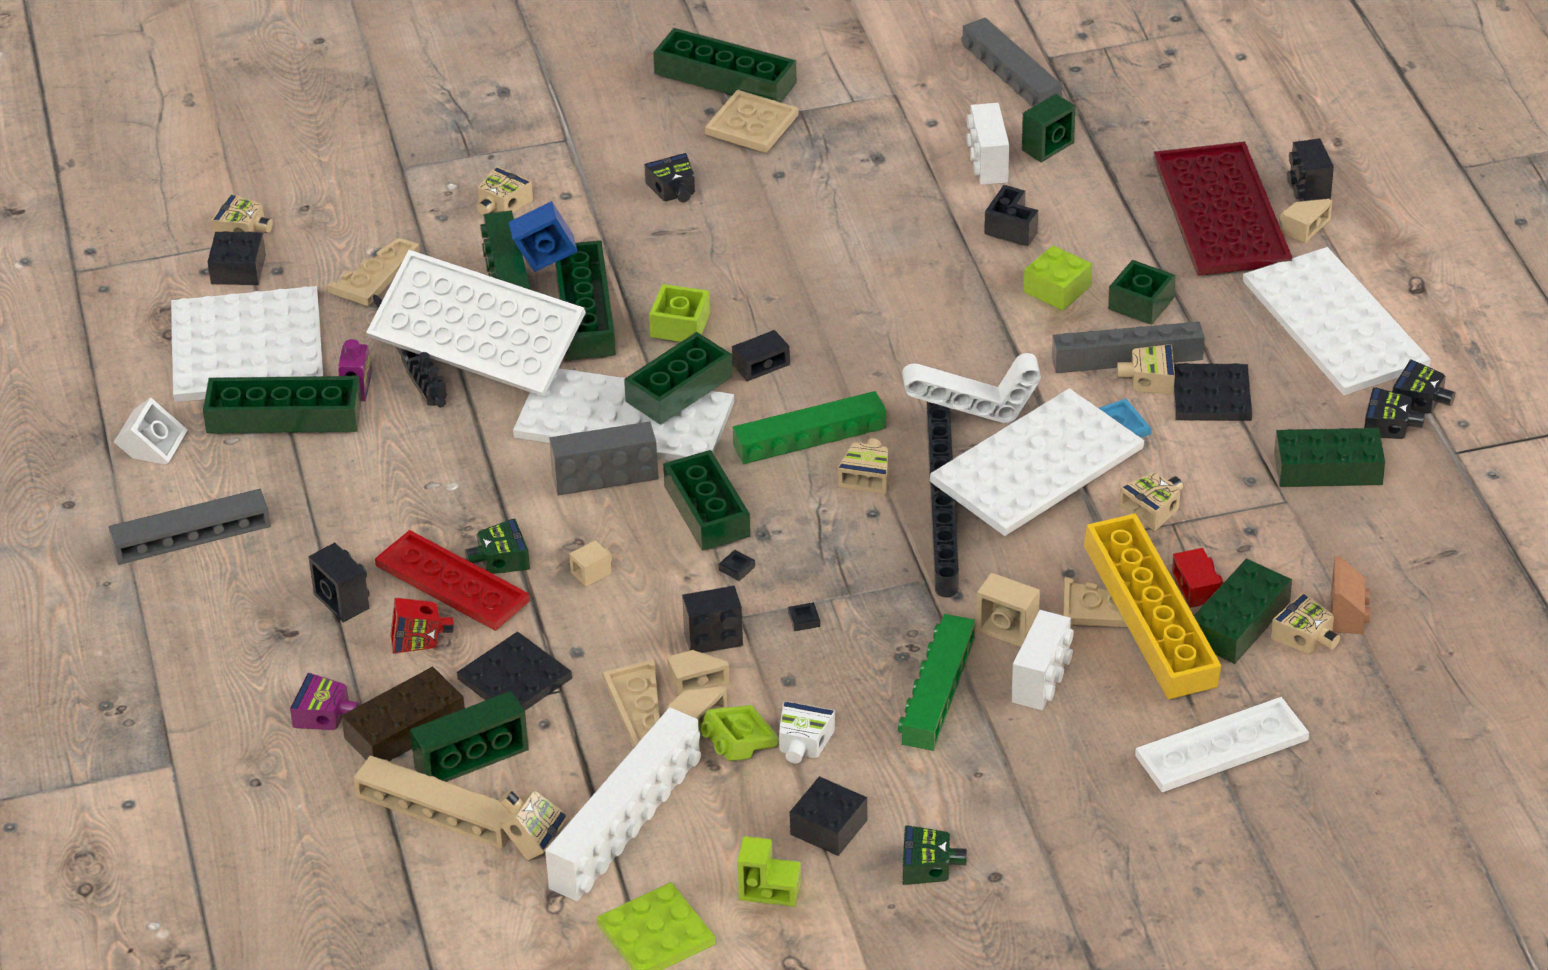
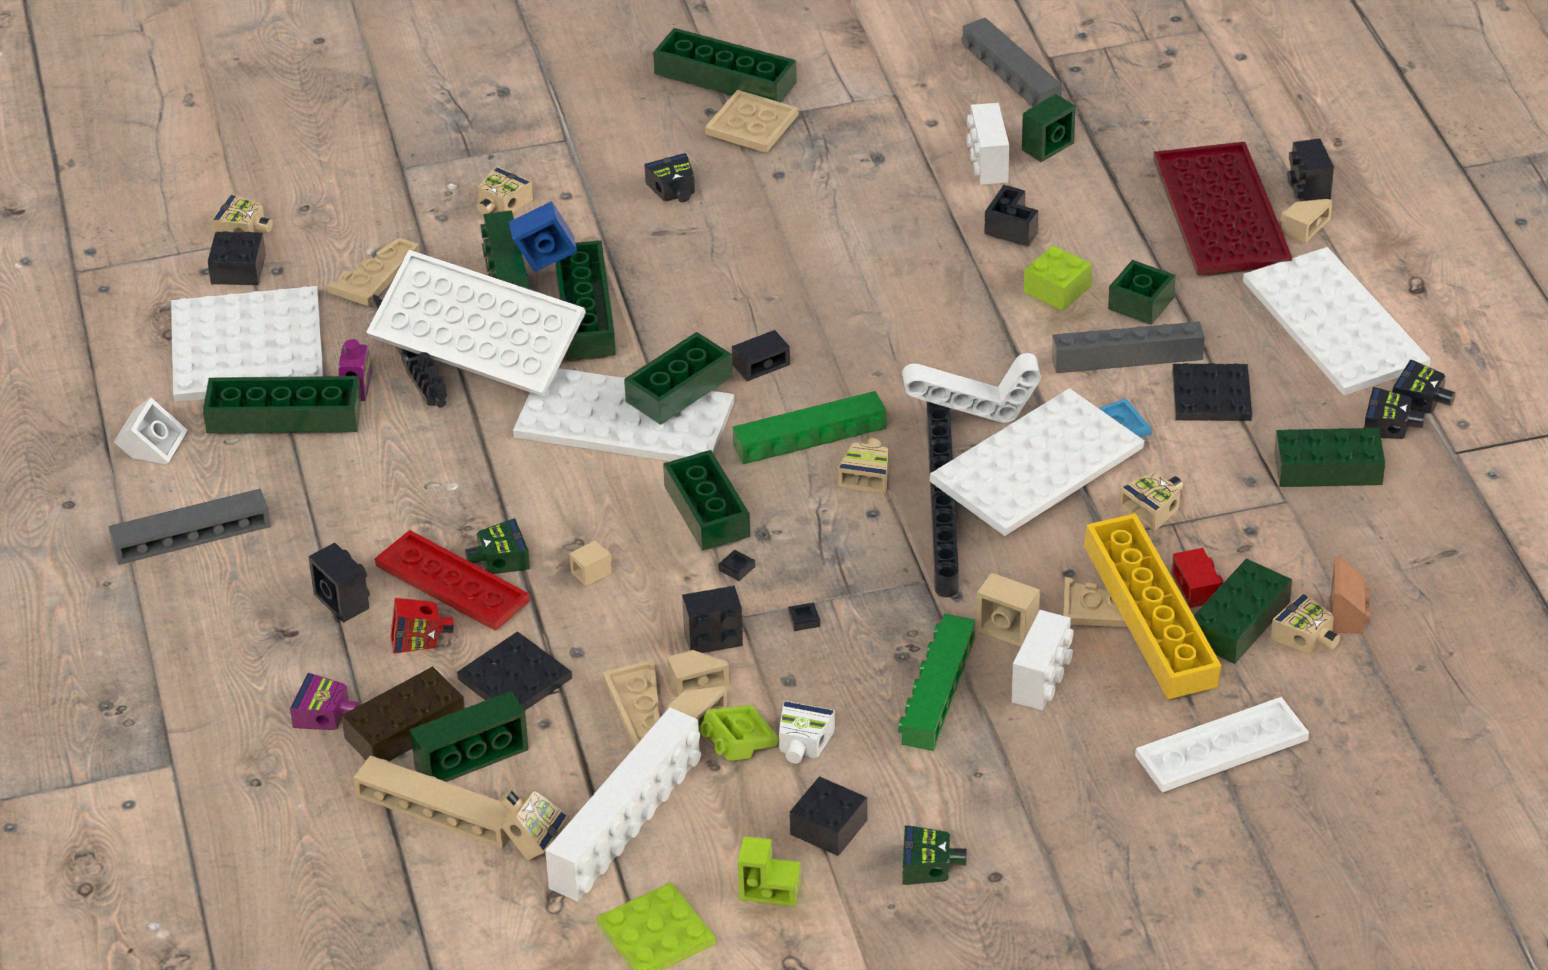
dark grey brick [549,421,658,495] -> none
lime brick [649,284,711,342] -> none
tan torso [1117,345,1175,395] -> none

